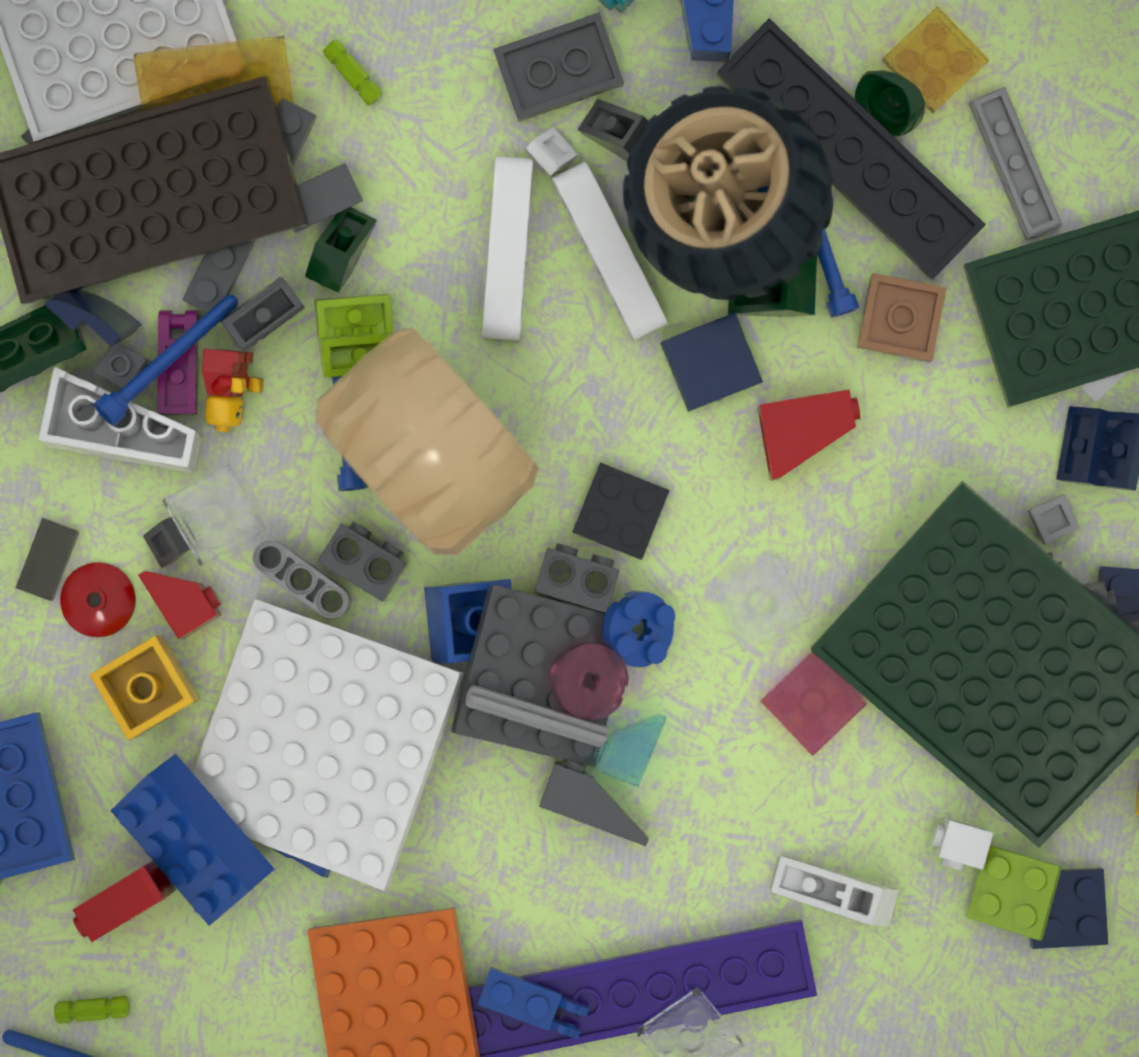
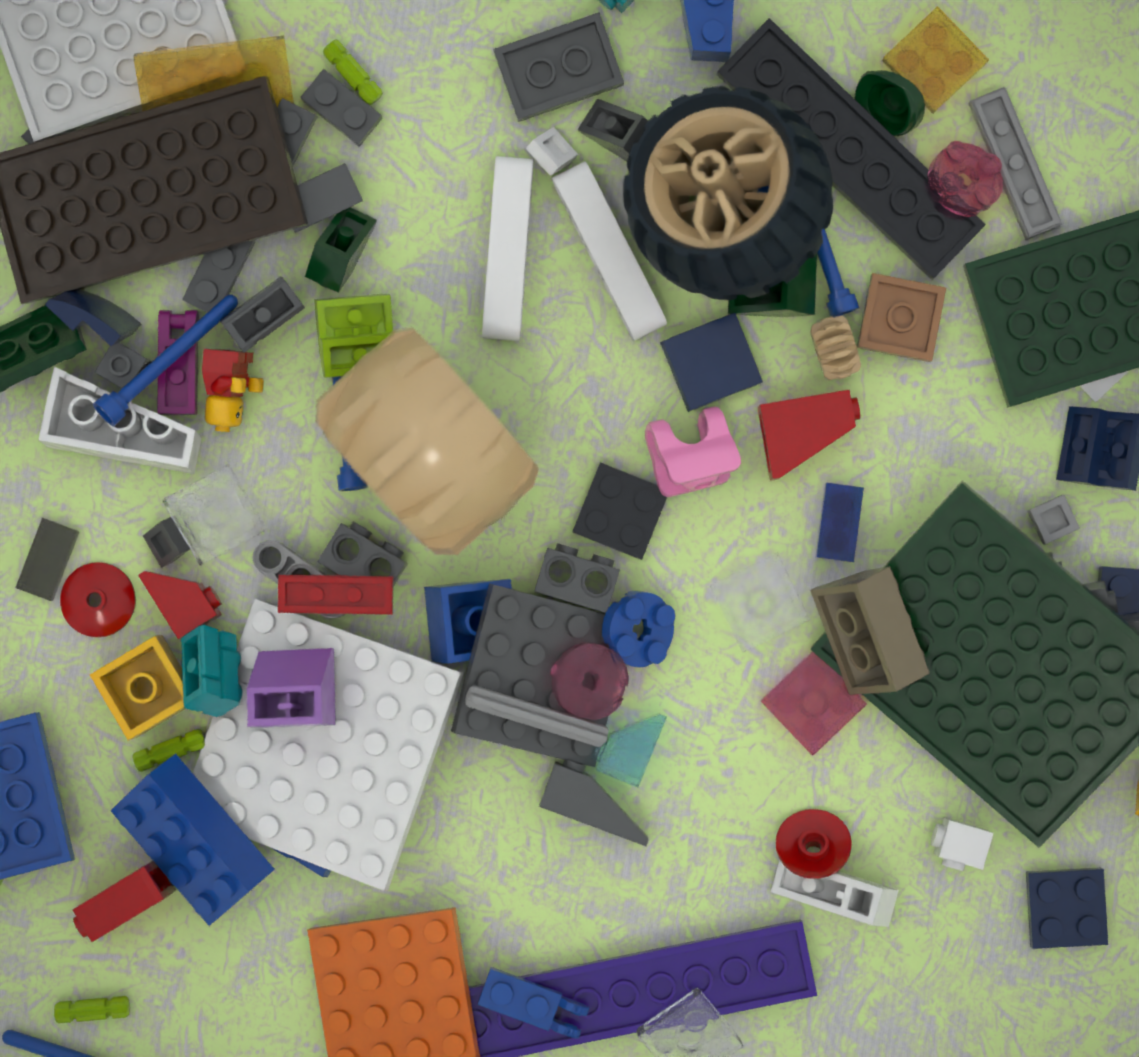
lime plate [967,845,1062,940] -> none
none -> lime axle [132,729,205,772]
none -> teal brick [181,625,243,717]
none -> medium lavender slope [247,648,336,728]
none -> red tile [278,575,394,615]
none -> dark grey plate [300,69,383,147]
none -> bright pink piece [645,406,741,497]
none -> red dish [776,809,852,879]
none -> tan gear [810,315,861,380]
none -> dark tan slope [810,567,930,695]
none -> clear blue plate [815,483,864,563]
none -> clear pink plate [928,141,1003,217]

